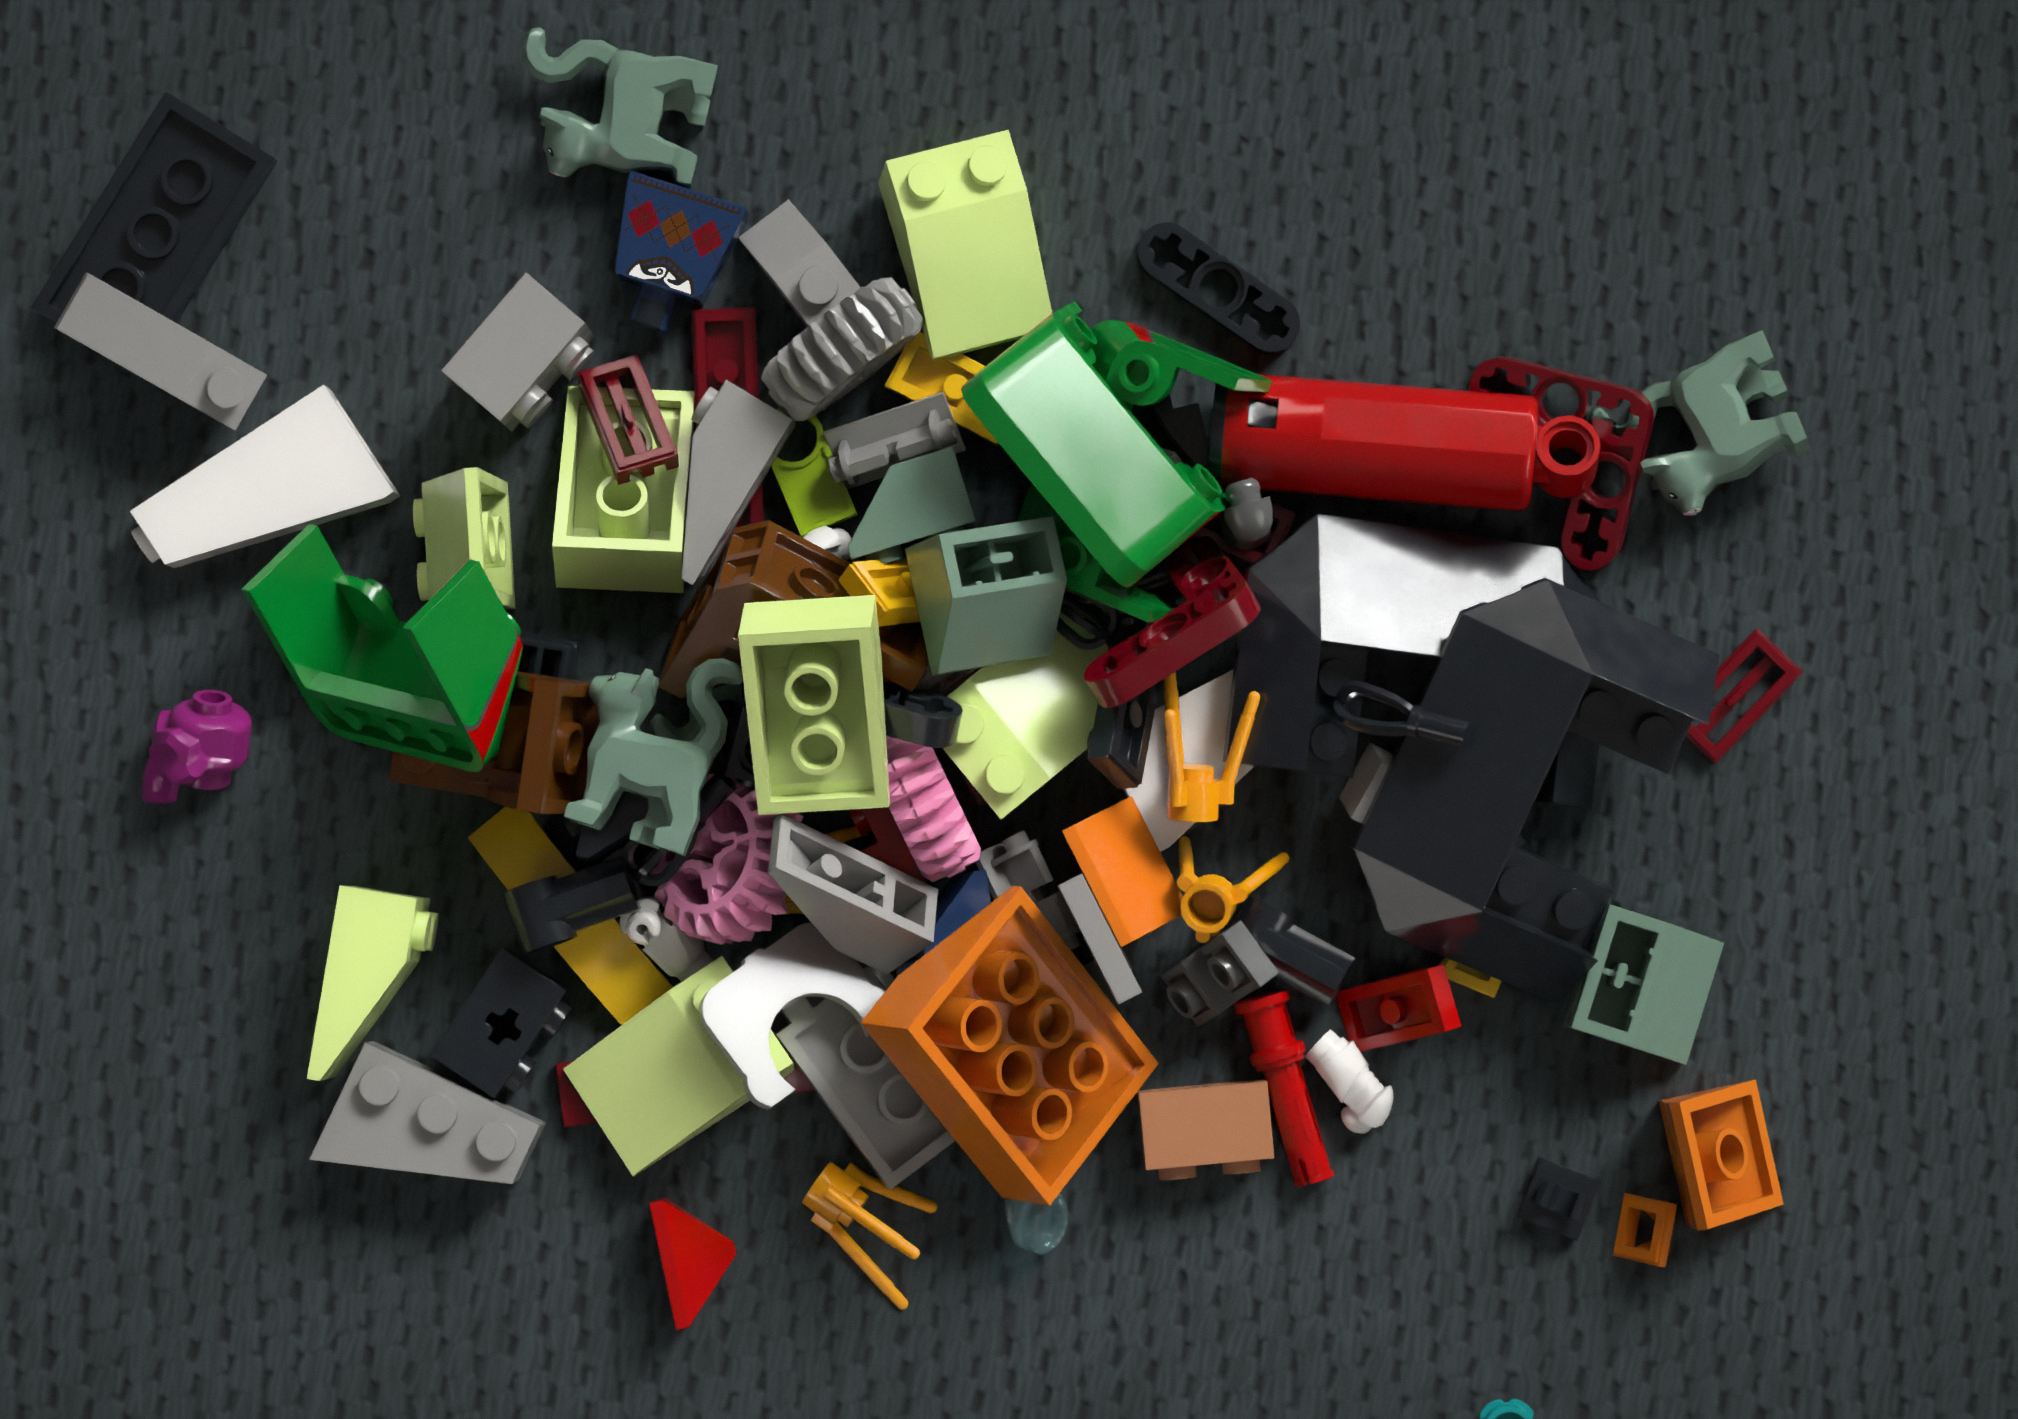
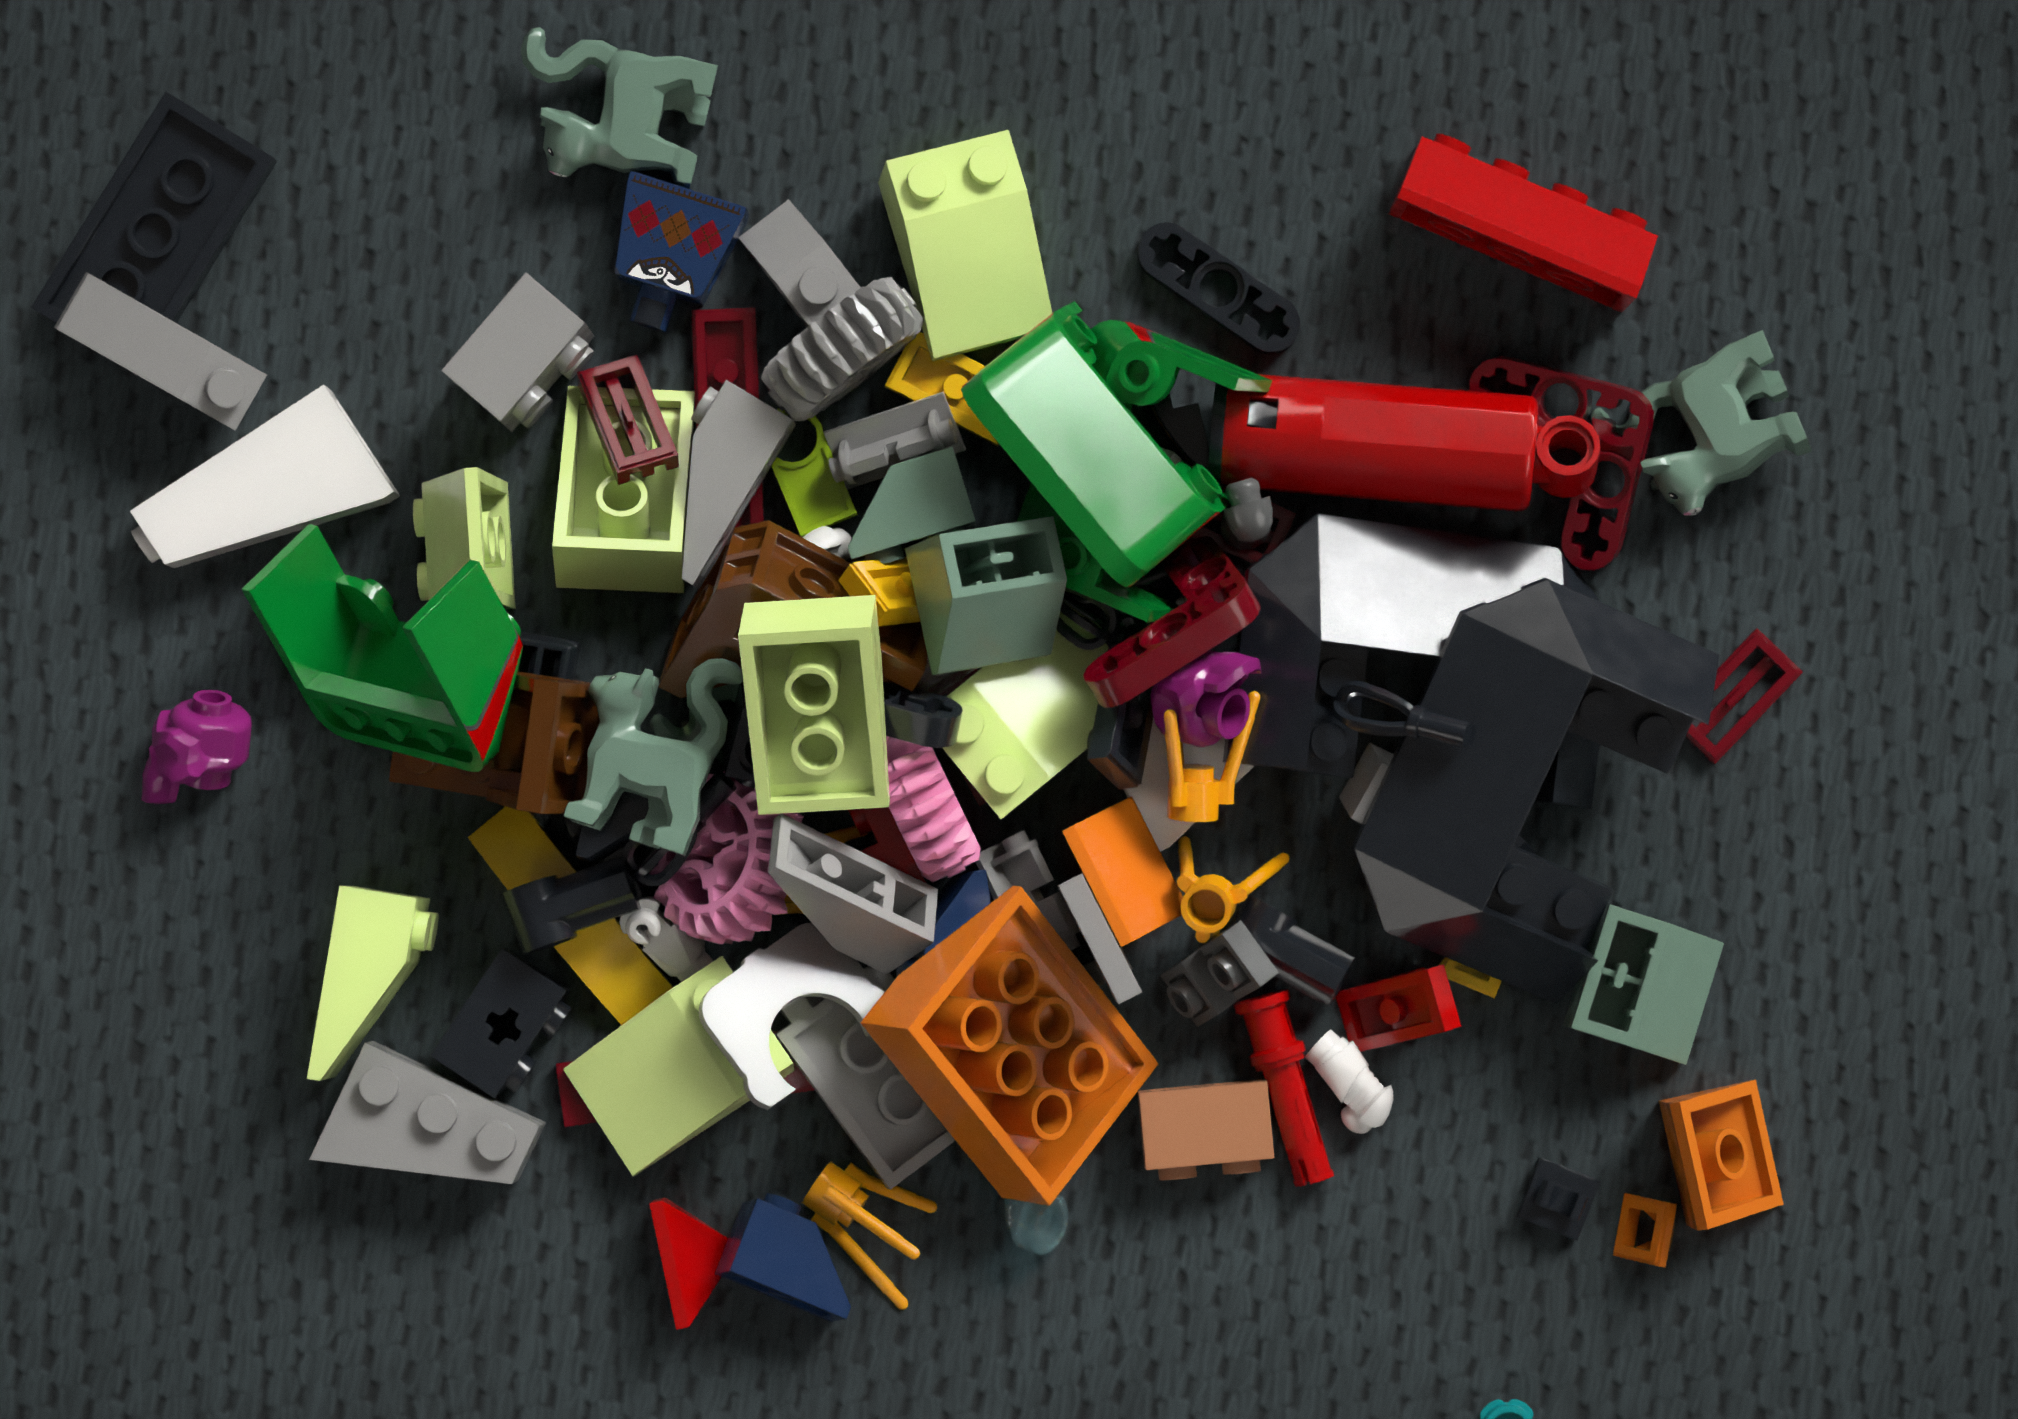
none -> dark blue slope [715,1193,851,1322]
none -> magenta head [1151,649,1261,747]
none -> red slope [1388,133,1658,313]

